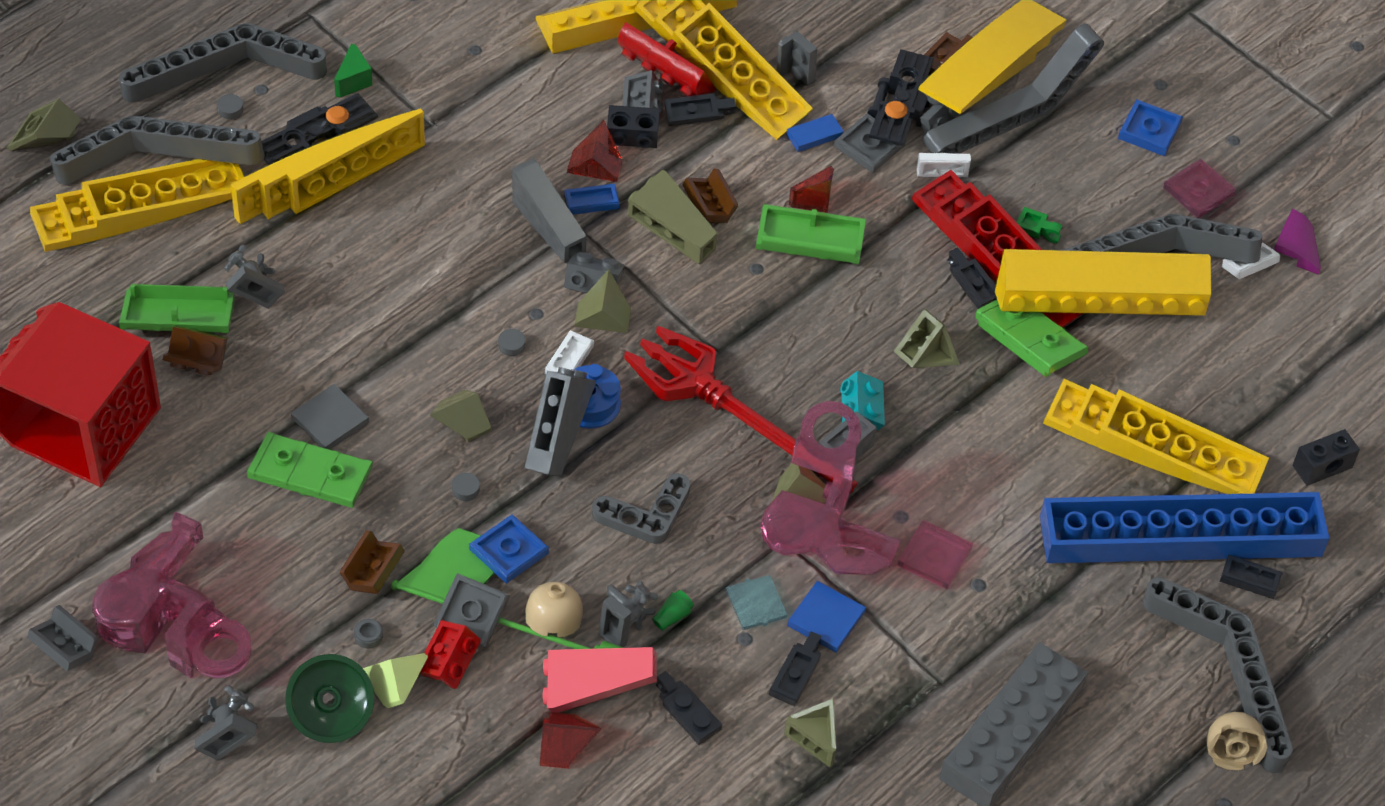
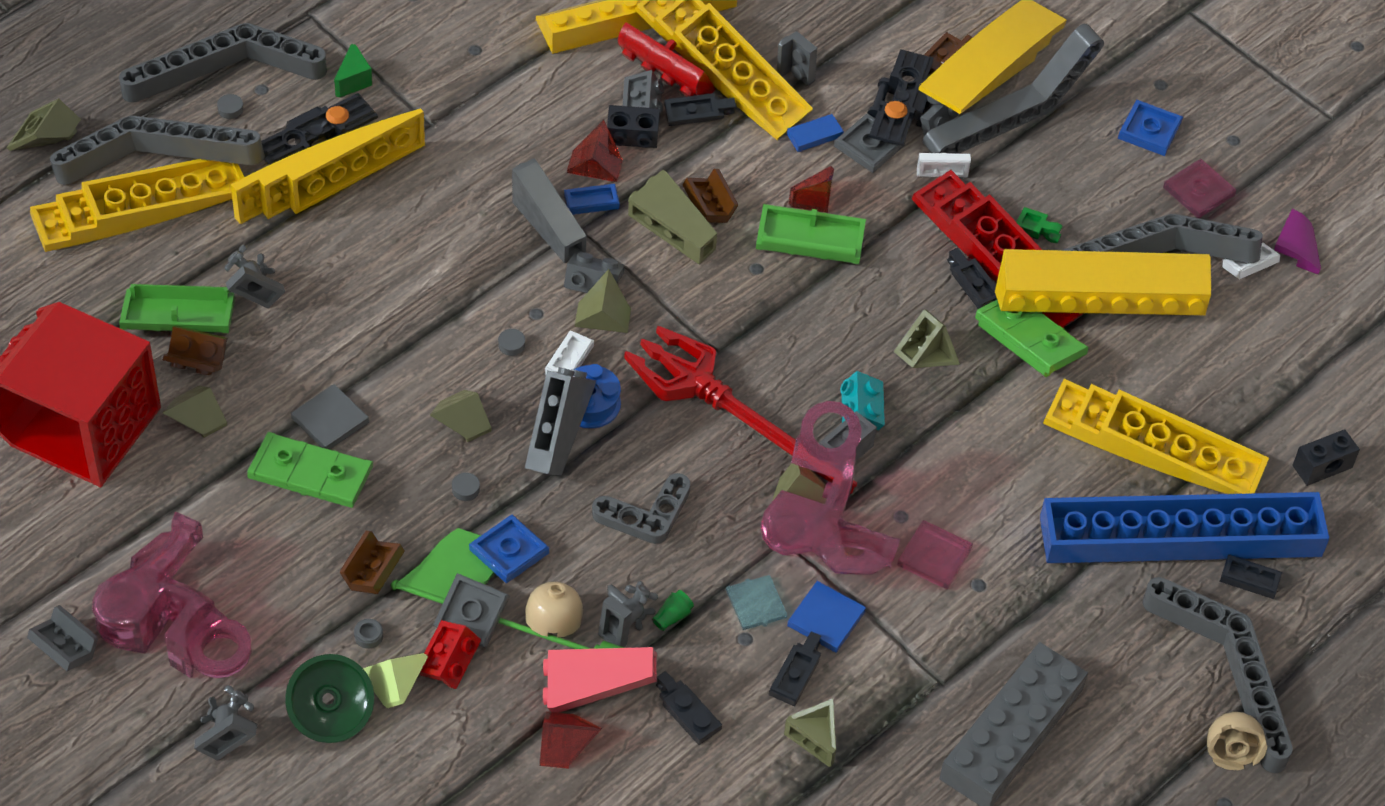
none -> olive slope [163,386,227,438]

